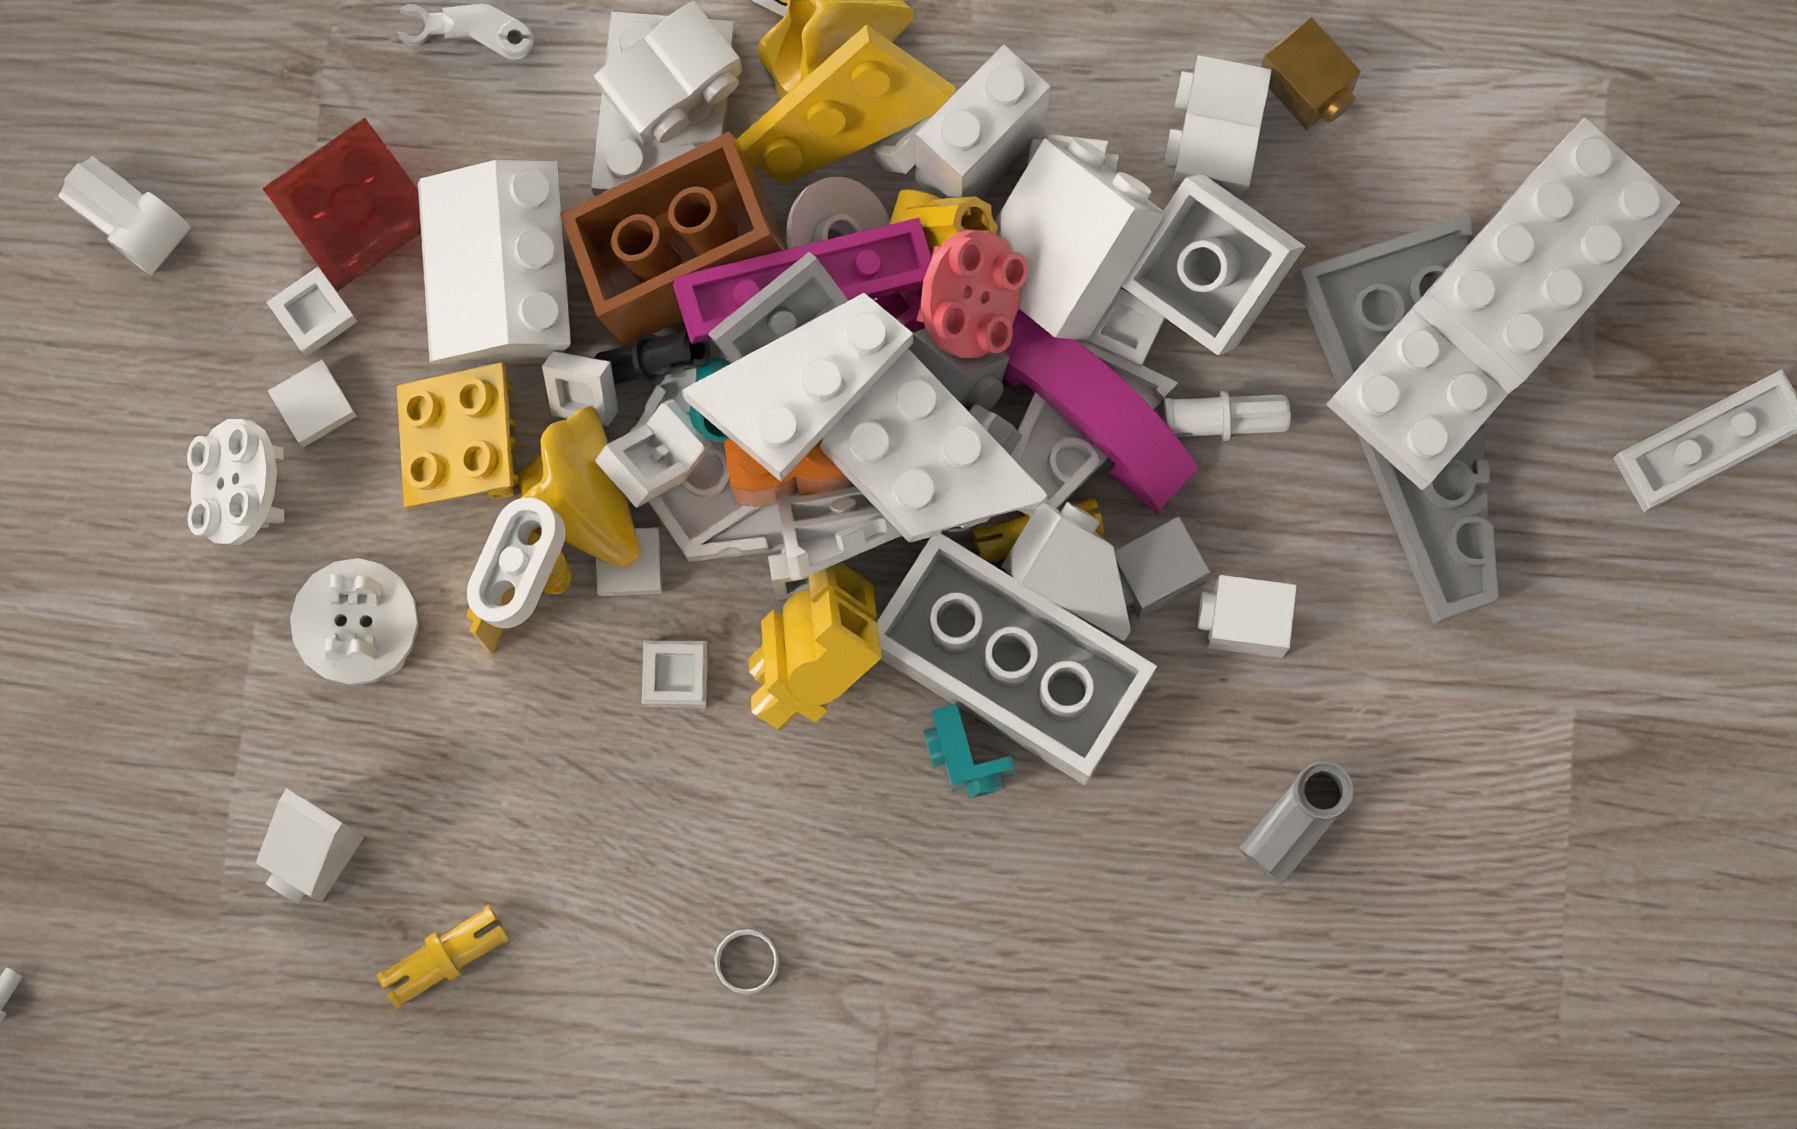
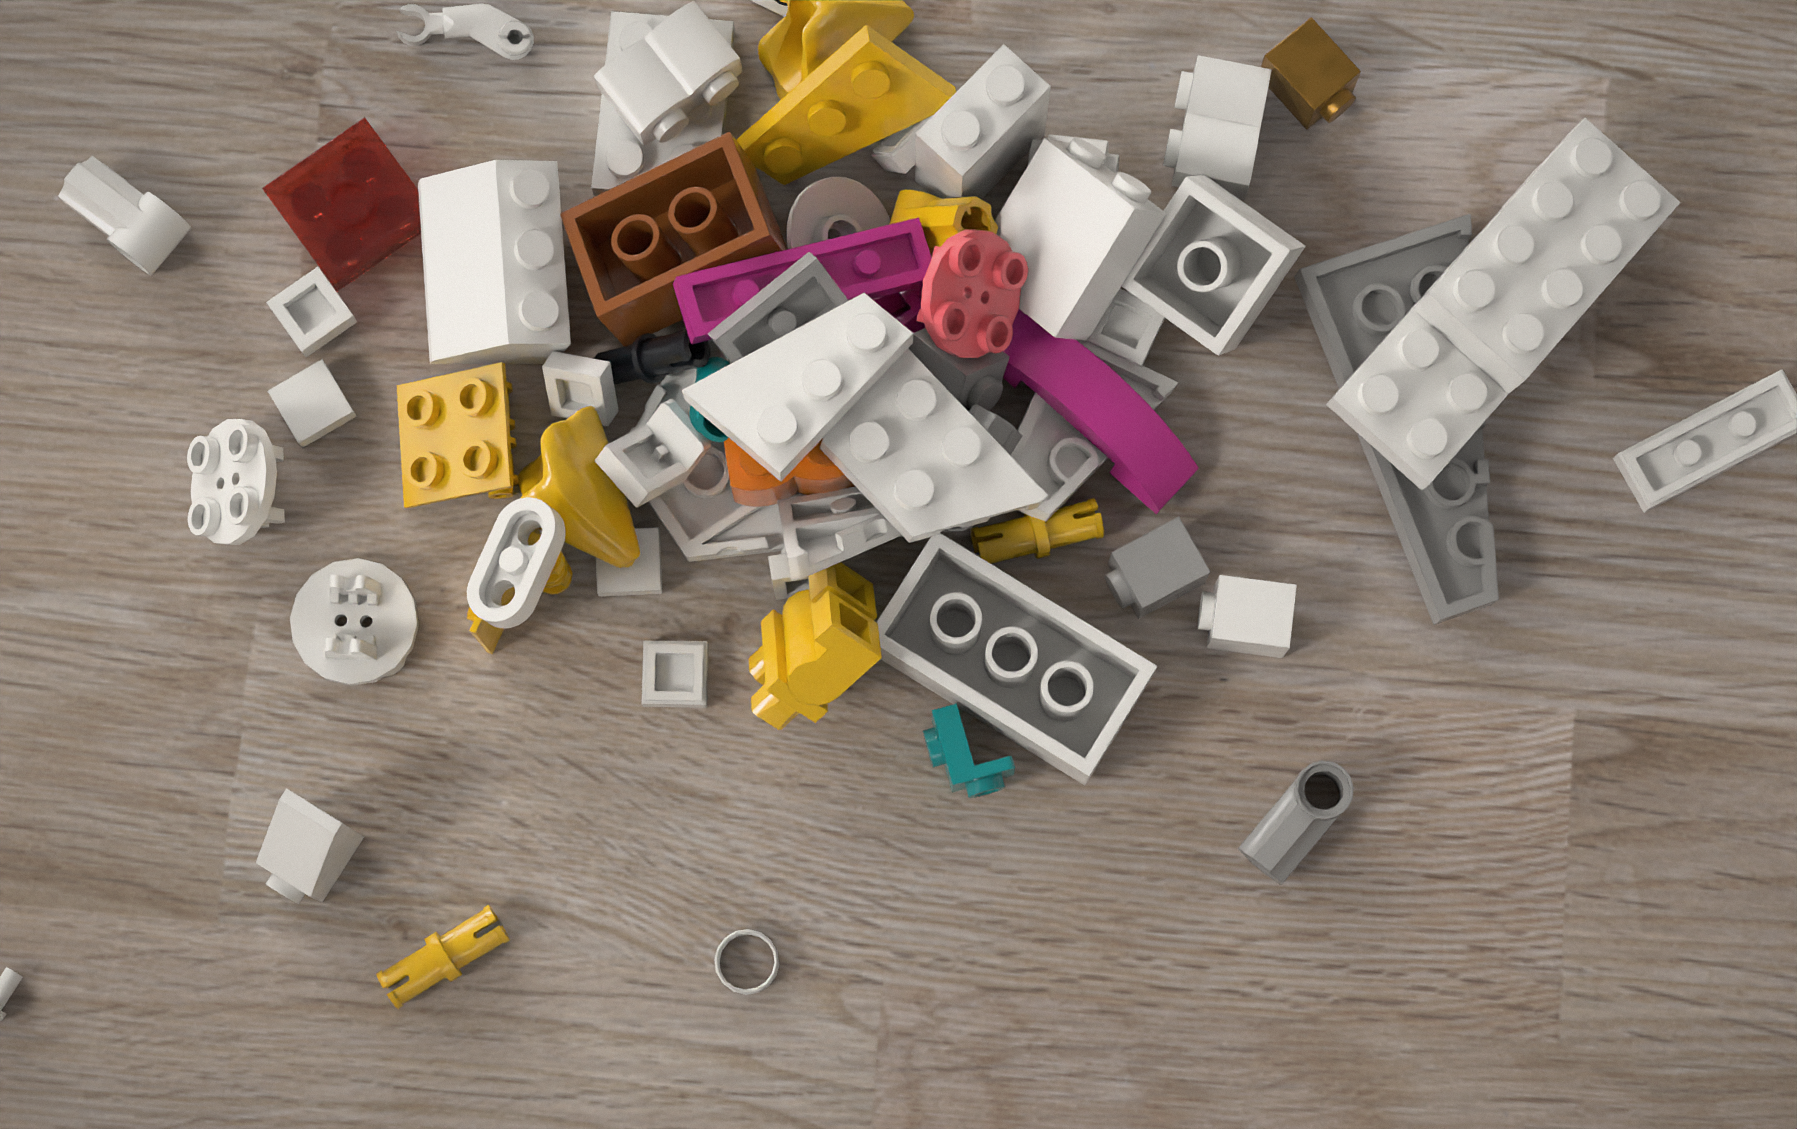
white slope [1001,502,1131,641] -> none
white axle [1163,391,1291,441] -> none

